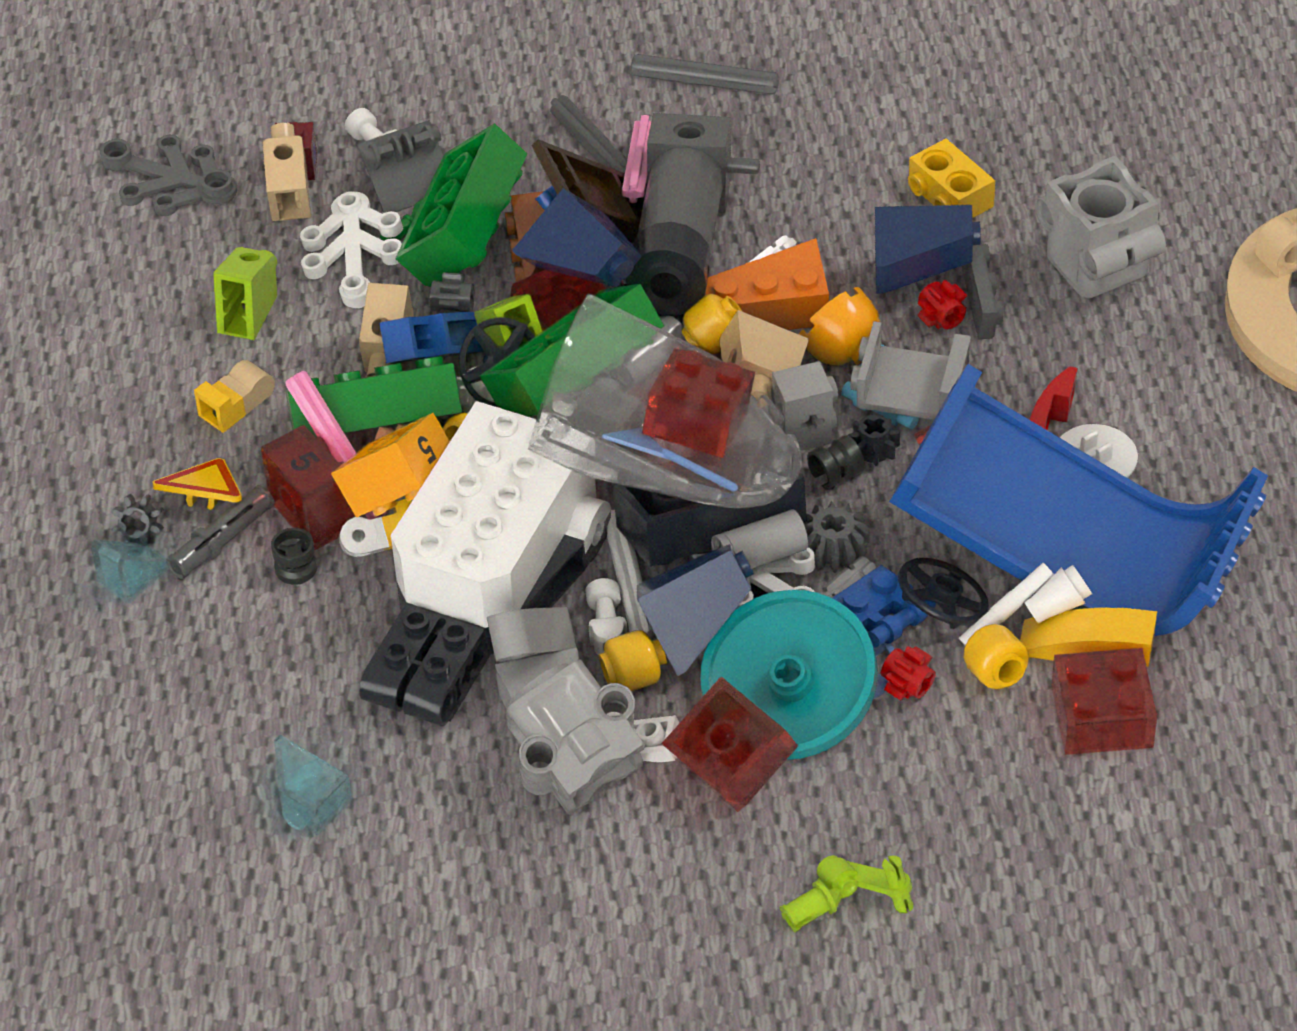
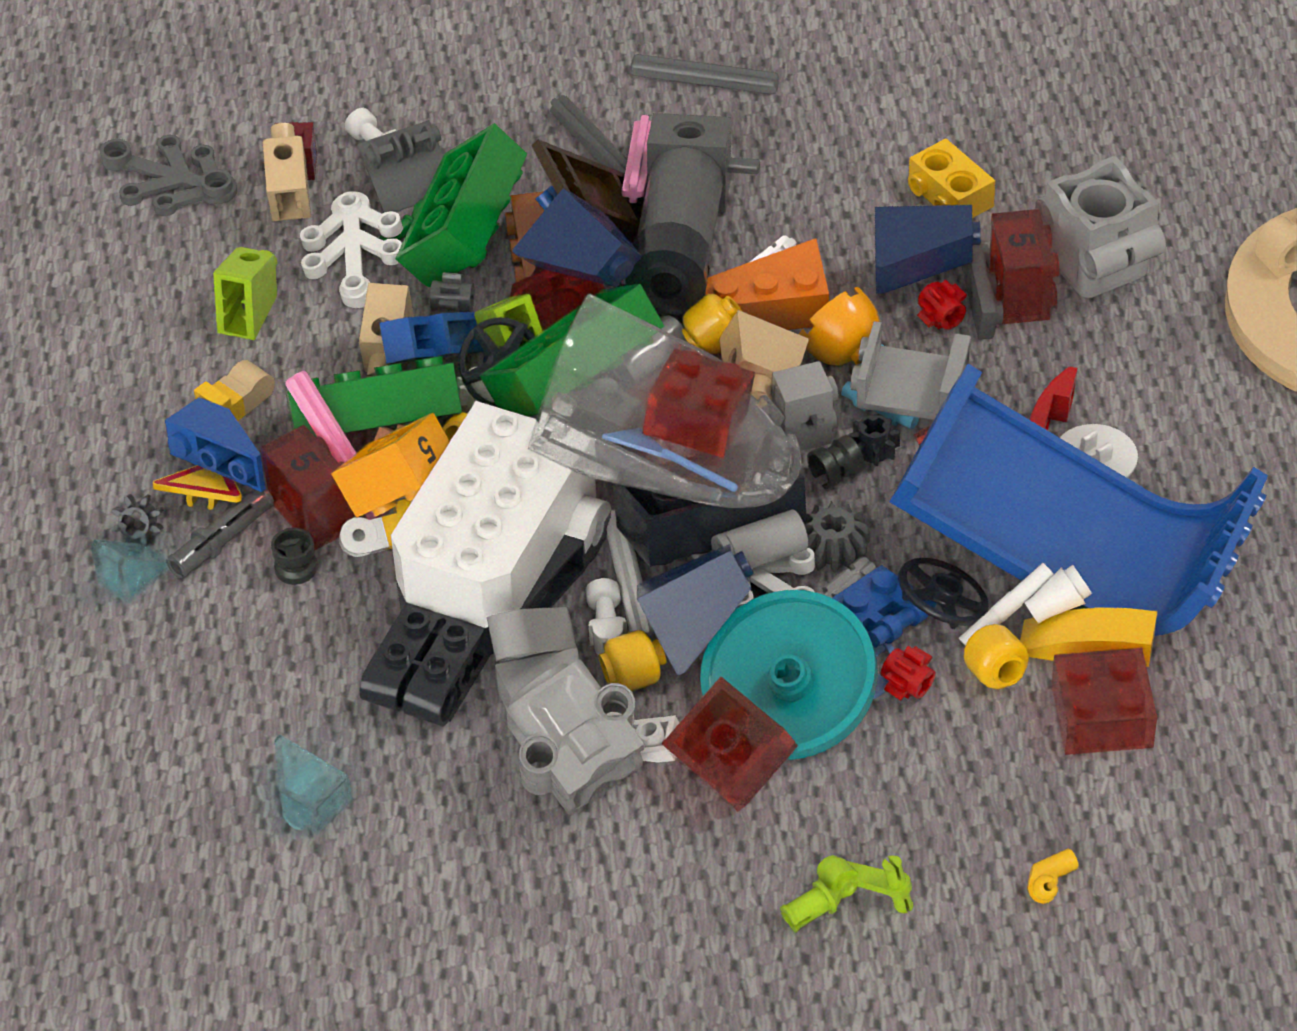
none -> blue slope [165,397,266,492]
none -> clear red brick [988,209,1060,325]
none -> yellow arm [1027,848,1079,904]

